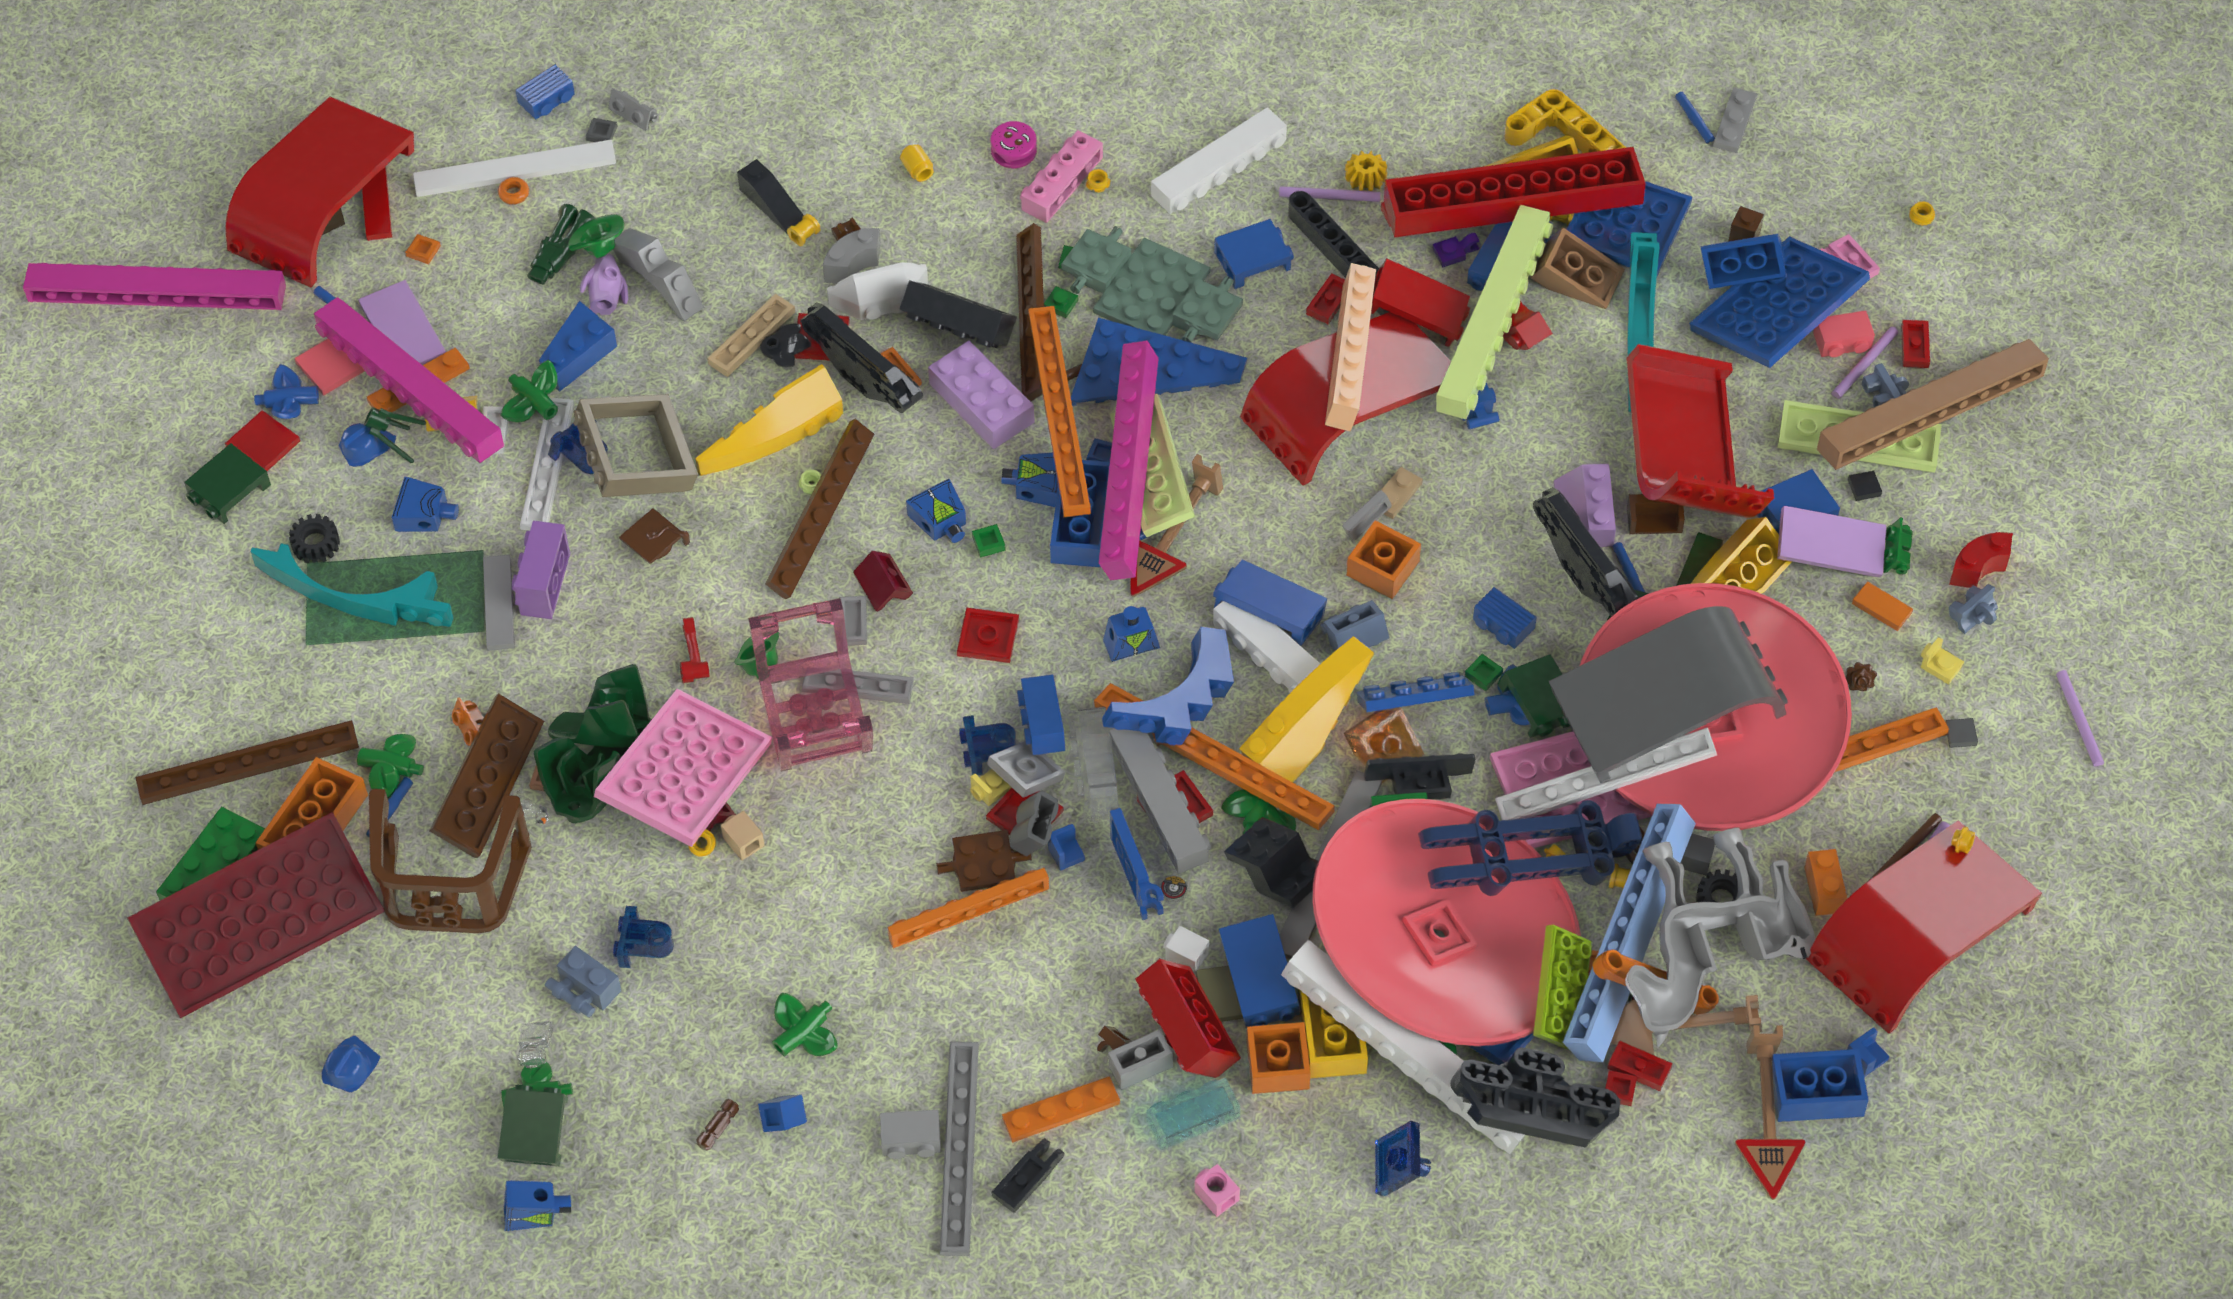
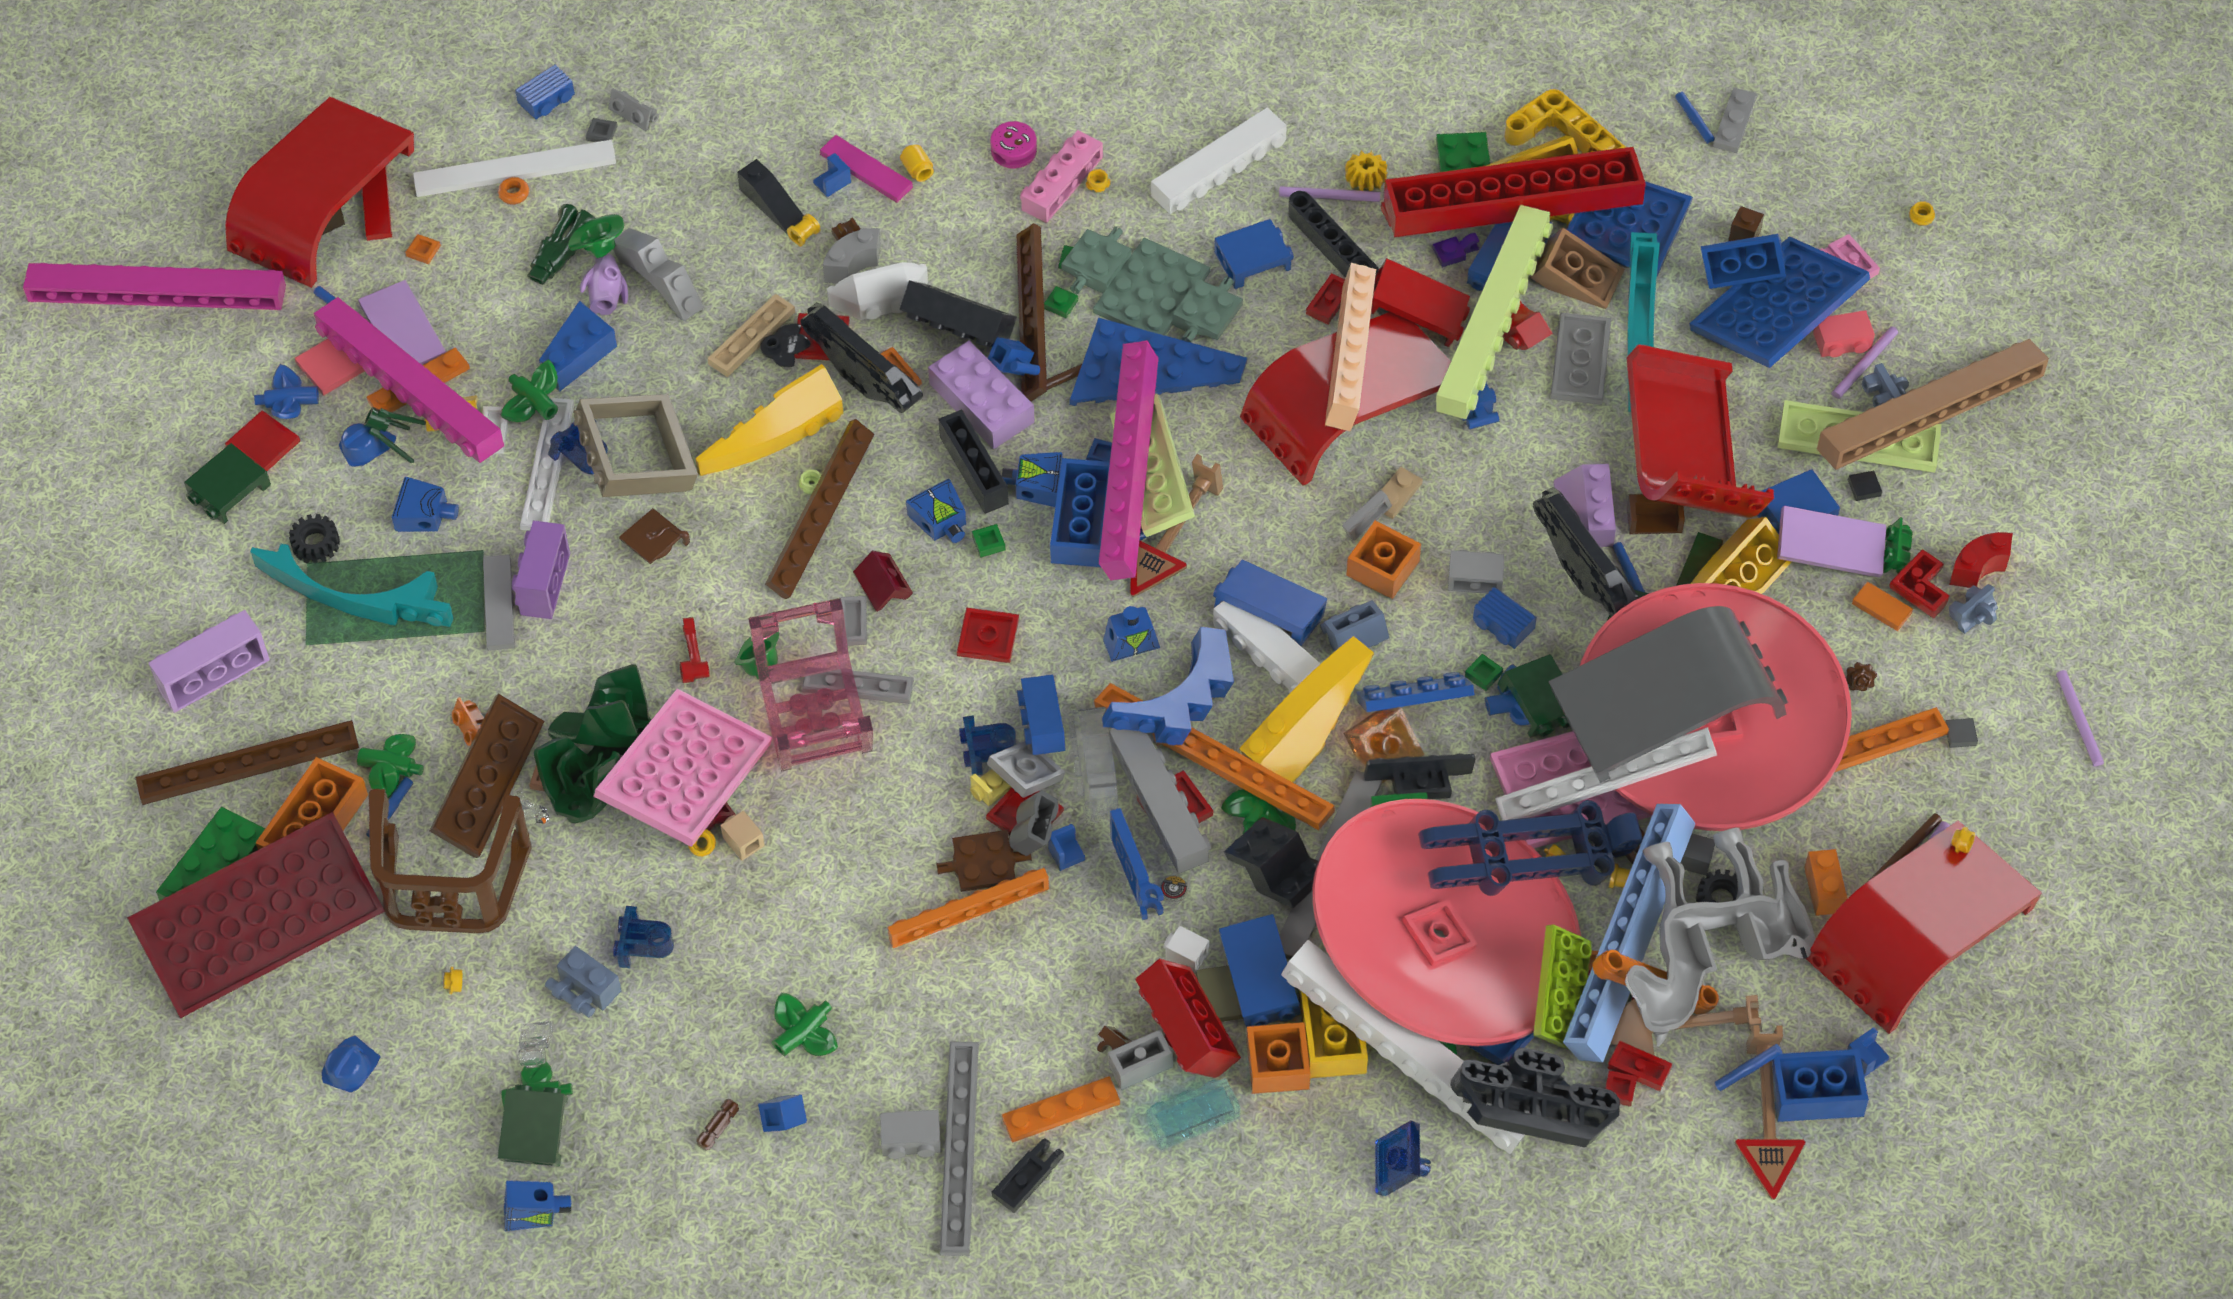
orange plate [1028,306,1091,517] -> none
bright pink brick [1195,1164,1240,1217] -> none
red plate [1901,319,1930,368] -> none
light yellow bracket [1921,637,1964,684] -> none
none -> lavender brick [148,610,270,713]
none -> yellow plate [443,966,462,995]
none -> blue panel [813,153,851,197]
none -> dark pink tile [820,135,913,203]
none -> black brick [938,409,1009,514]
none -> blue brick [987,337,1040,376]
none -> green plate [1436,132,1490,172]
none -> light grey brick [1448,550,1504,594]
none -> light grey tile [1550,312,1611,405]
none -> blue piece [1715,1044,1782,1091]
none -> red brick [1889,549,1950,619]

